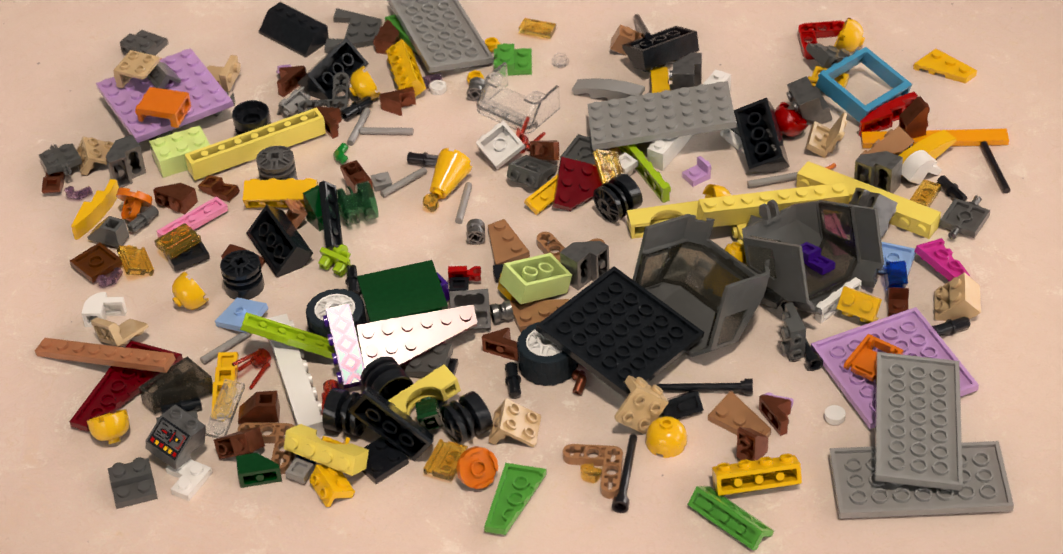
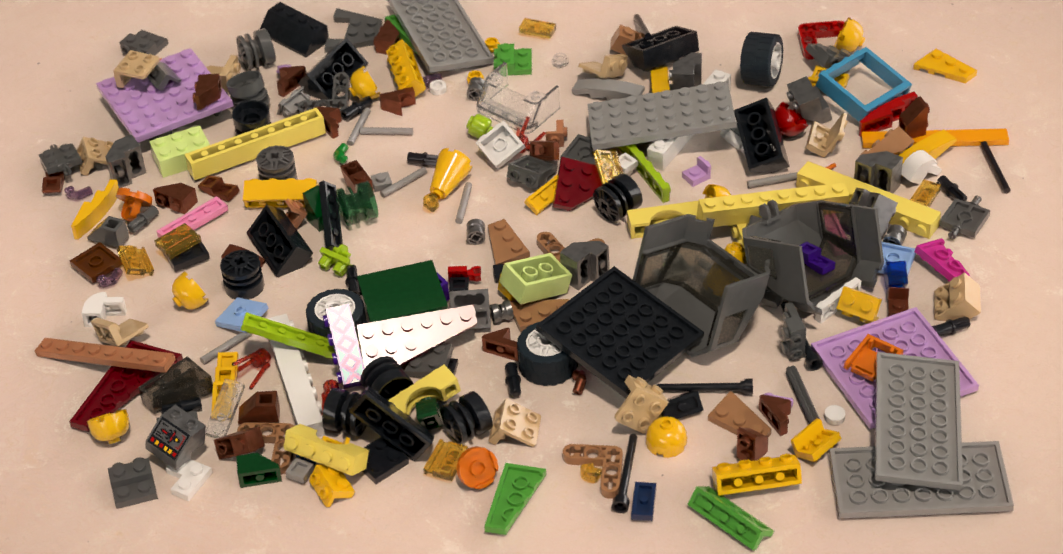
orange panel [135,87,192,128] -> none
none -> copper slope [193,74,222,110]
none -> dark grey wheel [226,71,270,108]
none -> dark grey wheel [236,28,276,70]
none -> lime head [466,114,493,139]
none -> nougat bracket [546,120,568,147]
none -> tan bracket [578,54,628,79]
none -> dark blue plate [631,482,656,521]
none -> black wheel [740,32,783,87]
none -> dark grey axle [786,366,820,424]
none -> yellow bracket [791,418,841,462]
none -> flat silver wheel [883,224,907,246]

